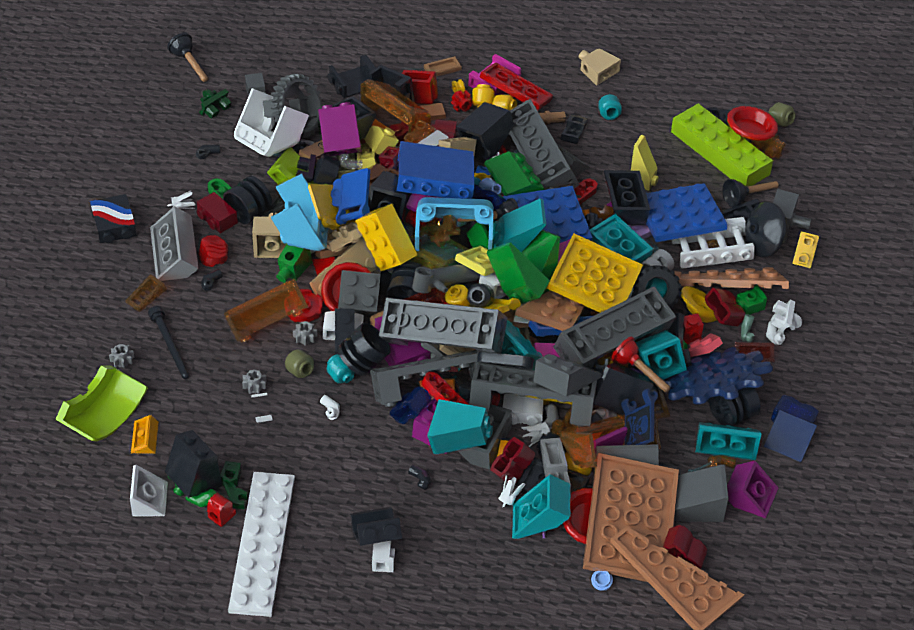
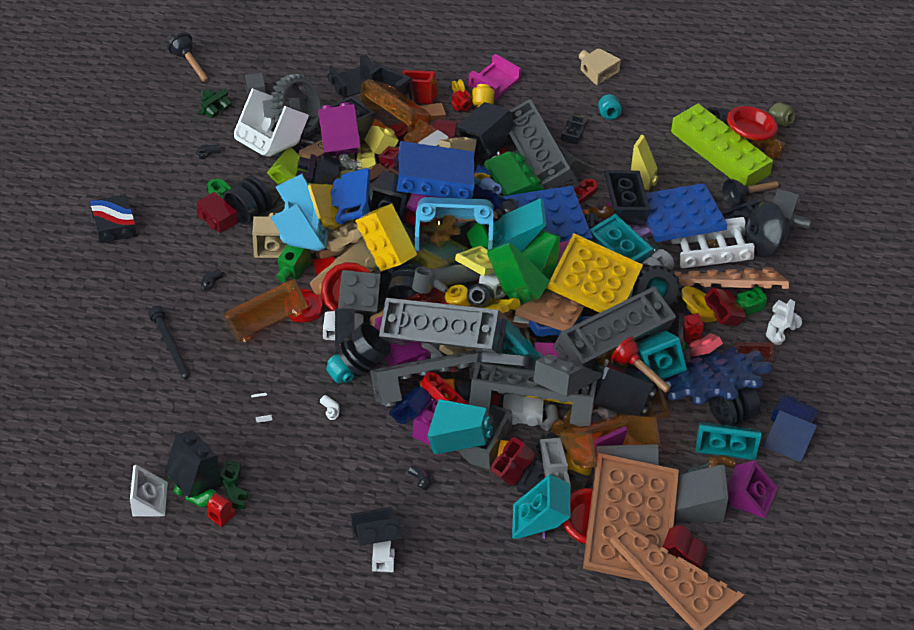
lime panel [56,365,148,441] -> none
light grey gear [109,344,134,368] -> none
clear orange slope [125,274,167,312] -> none
light orange slope [131,415,159,454] -> none
light grey slope [150,206,198,281] -> none
white piece [167,190,195,209] -> none
red hair [198,235,228,267] -> none
white plate [228,472,295,617] -> none
light grey gear [242,370,266,394] -> none
olive head [285,349,314,378] -> none
light grey gear [293,321,317,345] -> none
medium nougat tile [424,56,462,77] -> none
red tile [479,63,553,111] -> none
yellow head [492,95,517,110] -> none
white piece [498,475,525,507] -> none
white piece [521,422,552,447] -> none
medium nougat pin [539,111,566,125] -> none
light blue plate [591,571,613,591] -> none
dark blue flag [621,388,658,445] -> none
sand green arm [741,314,754,343] -> none
yellow hips [792,231,819,268] -> none

